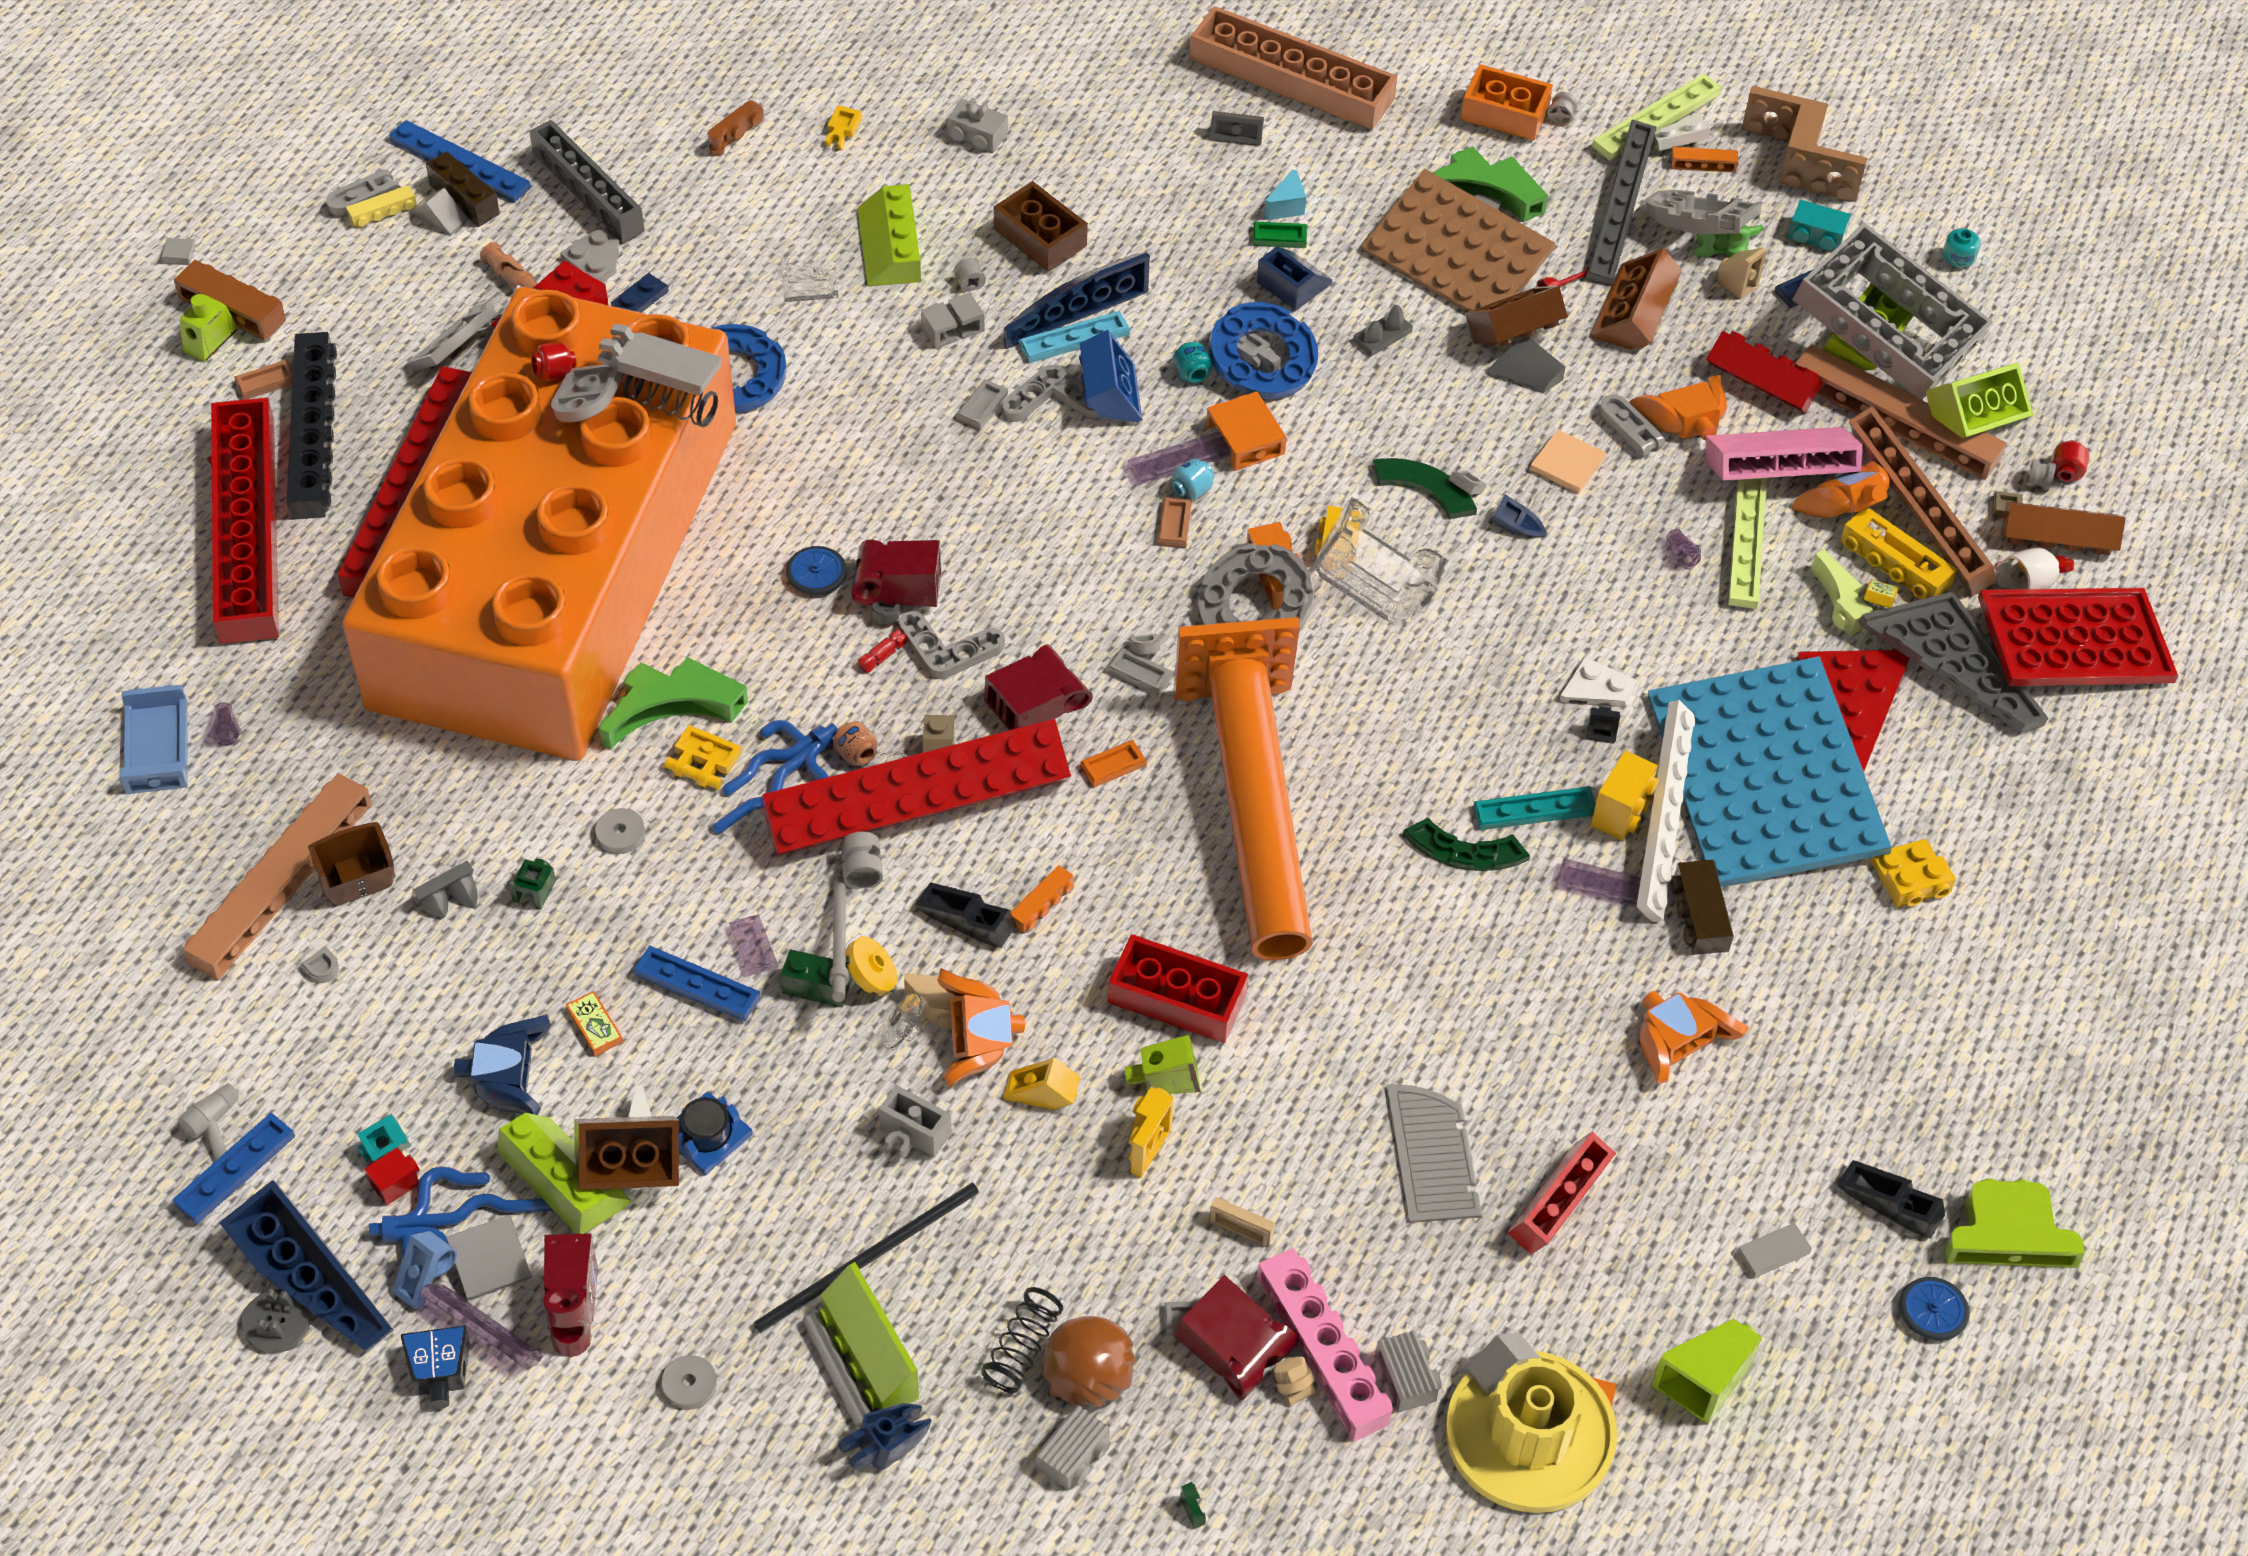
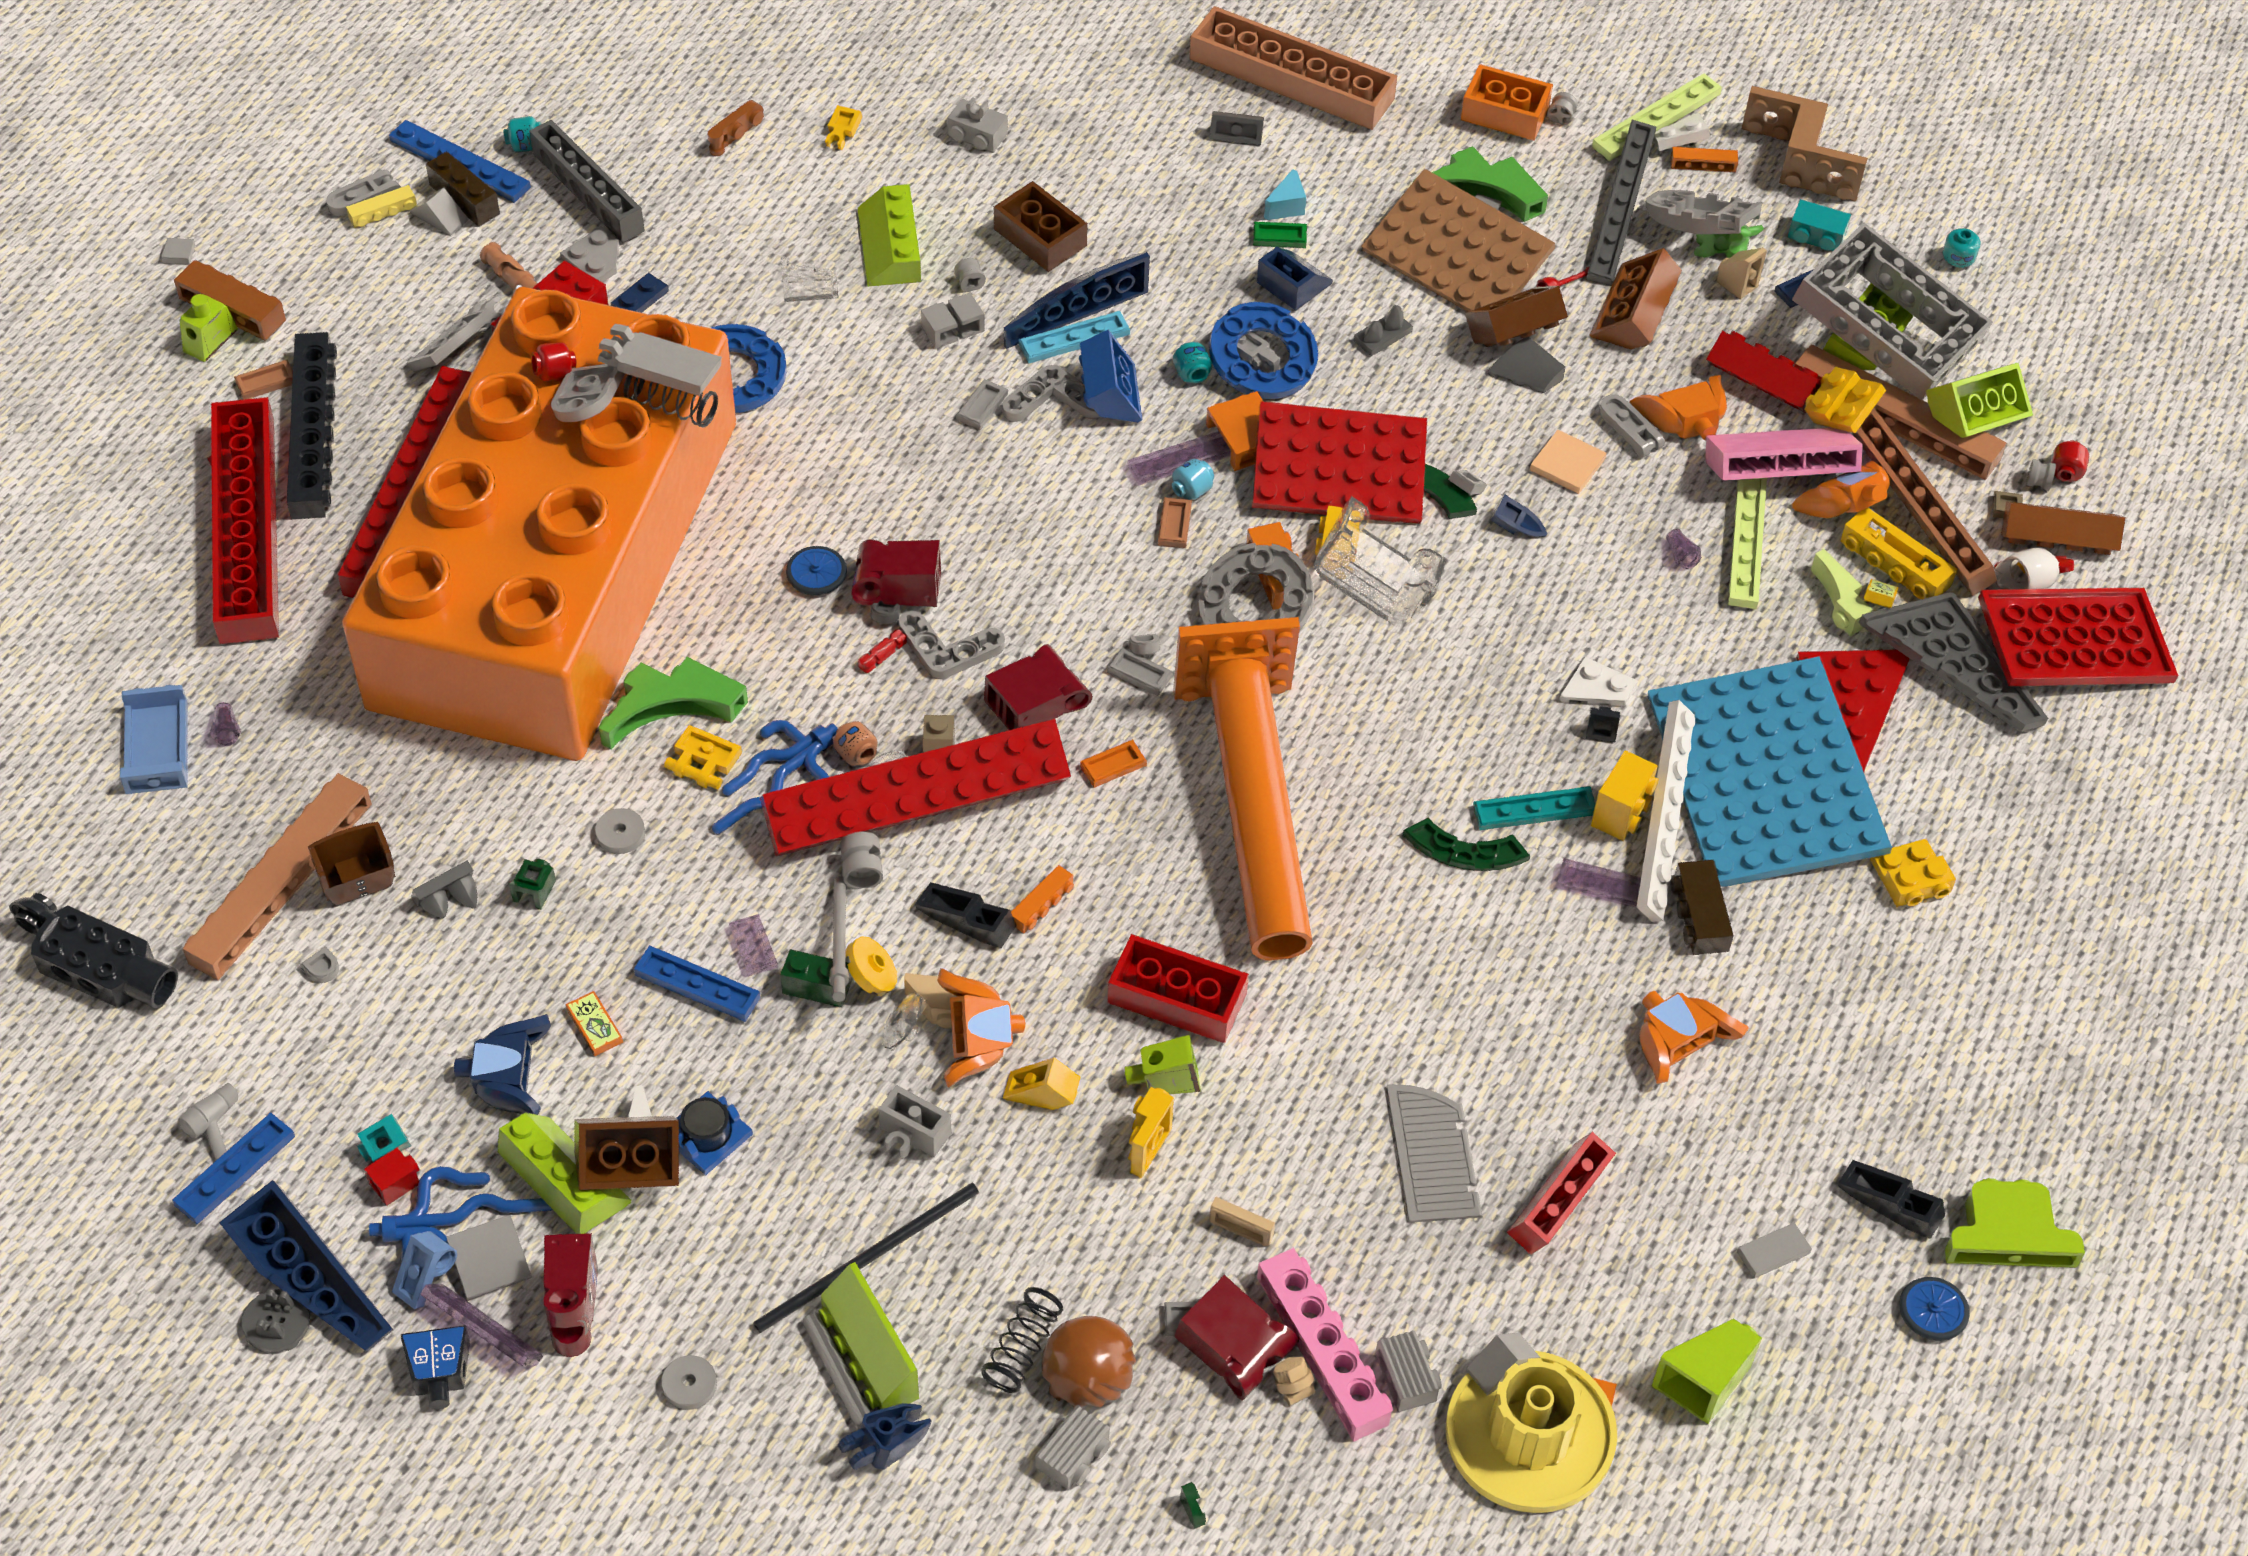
none -> black brick [9,893,178,1009]
none -> teal head [503,116,541,153]
none -> red plate [1252,401,1427,524]
none -> yellow plate [1804,367,1886,433]

